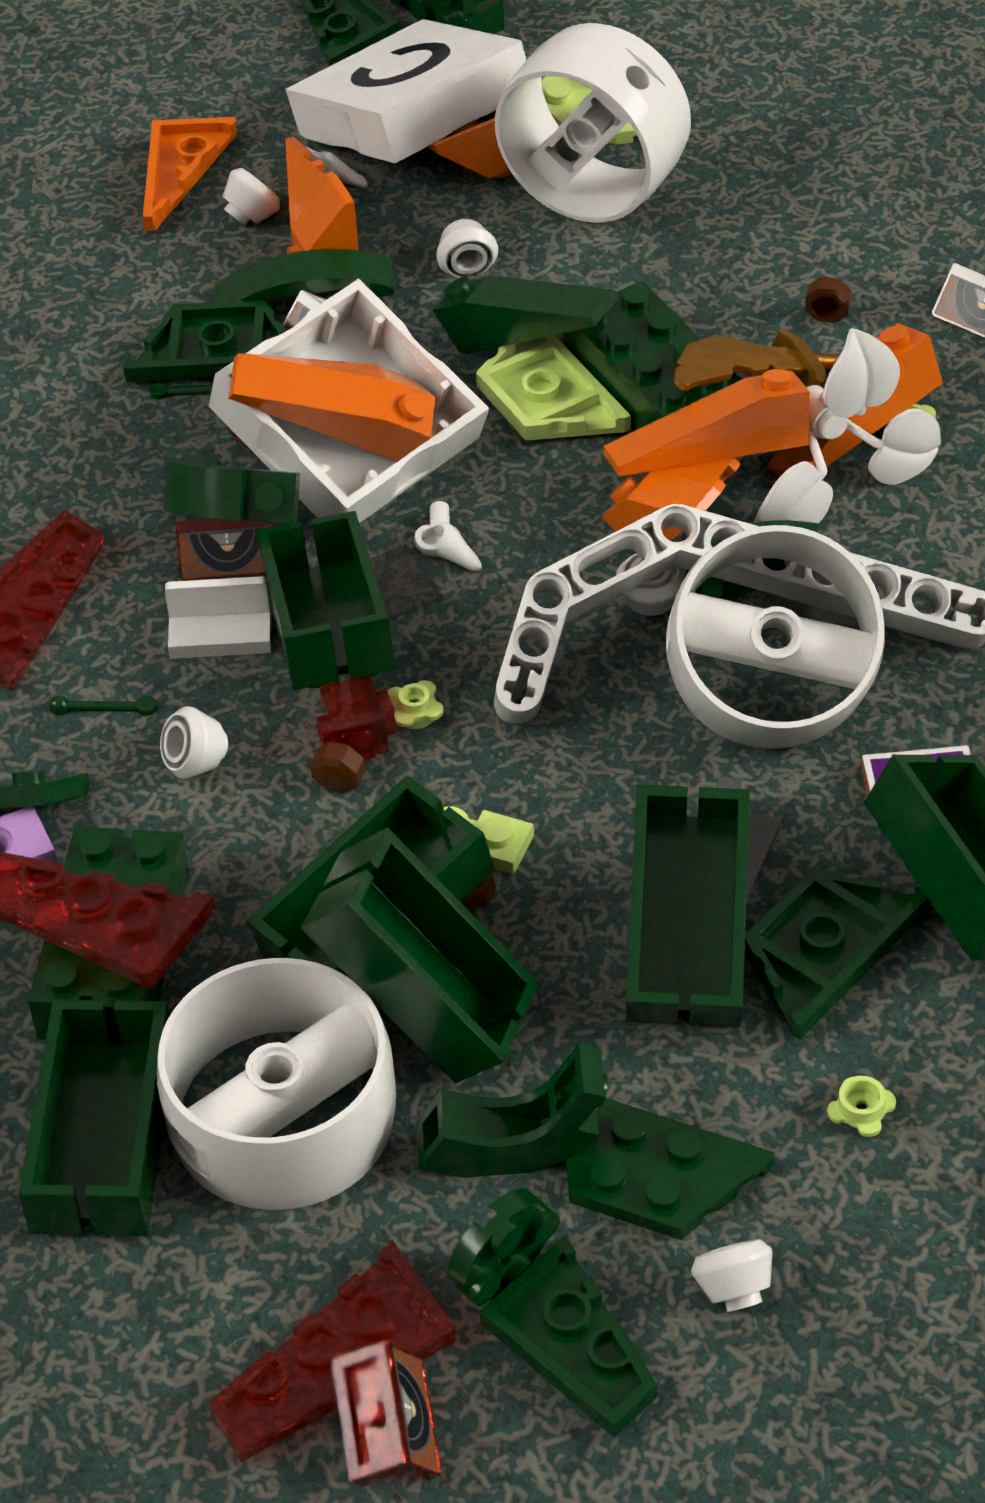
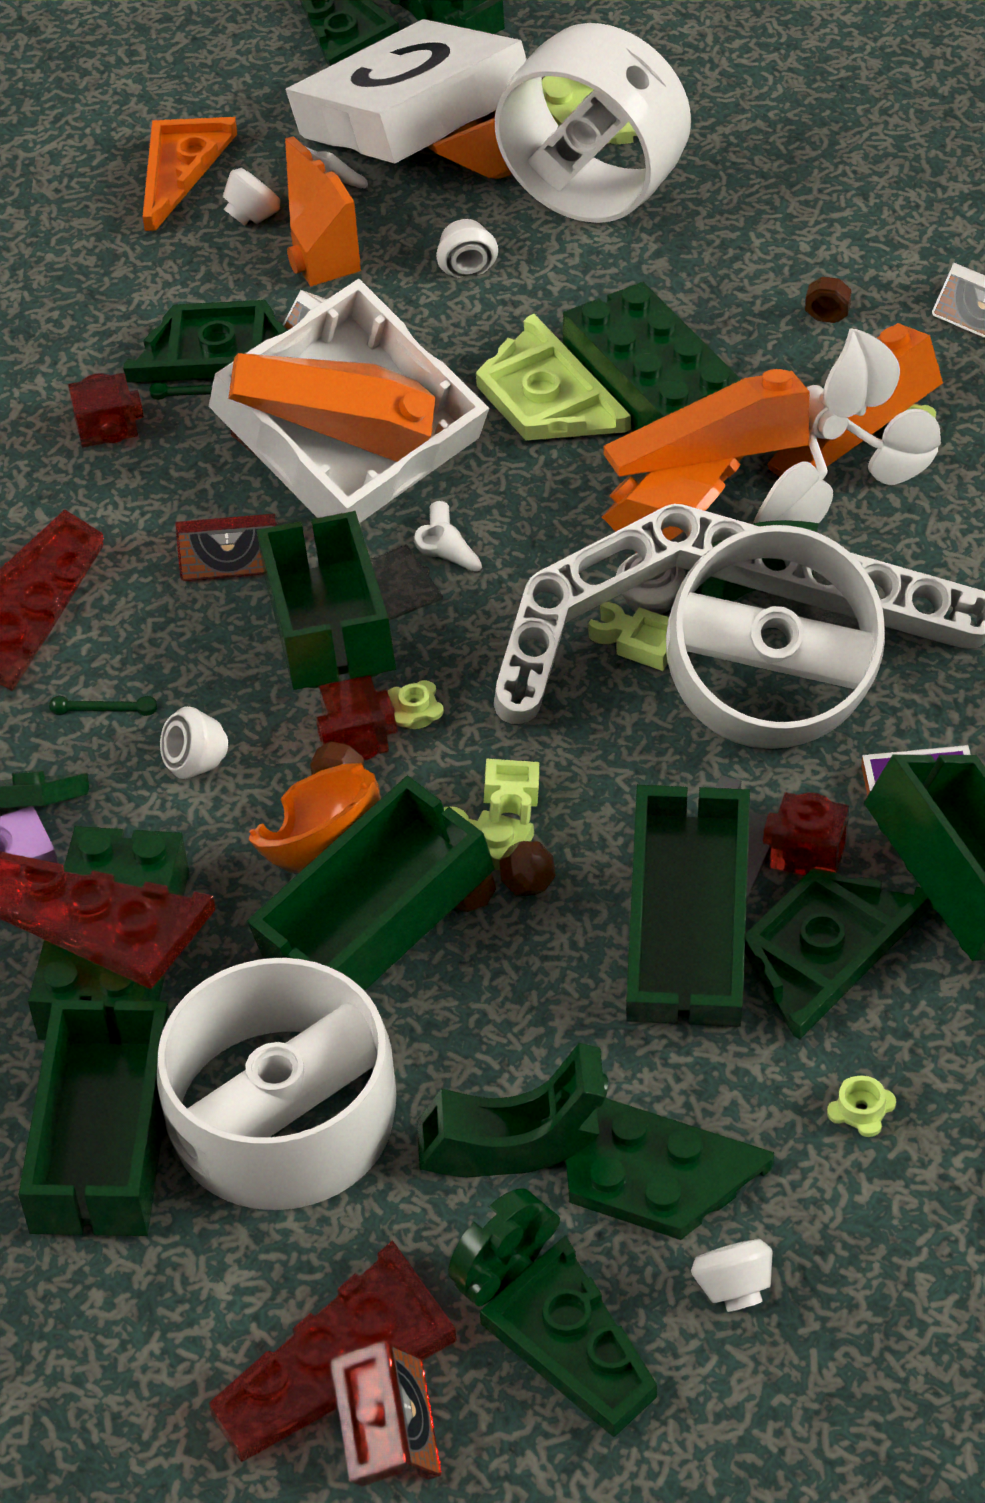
dark green arch [163,458,300,524] -> none
white panel [165,576,272,659] -> none
dark green slope [213,249,394,302] -> none
dark green piece [301,827,538,1084] -> none
dark green wedge [433,275,619,354] -> none
pearl gold sword [674,329,840,391] -> none
none -> clear red brick [68,373,144,448]
none -> orange cylinder [249,763,381,873]
none -> yellowish green plate [483,759,539,825]
none -> reddish brown tile [499,841,556,896]
none -> yellowish green plate [588,602,669,671]
none -> clear red brick [763,792,849,875]

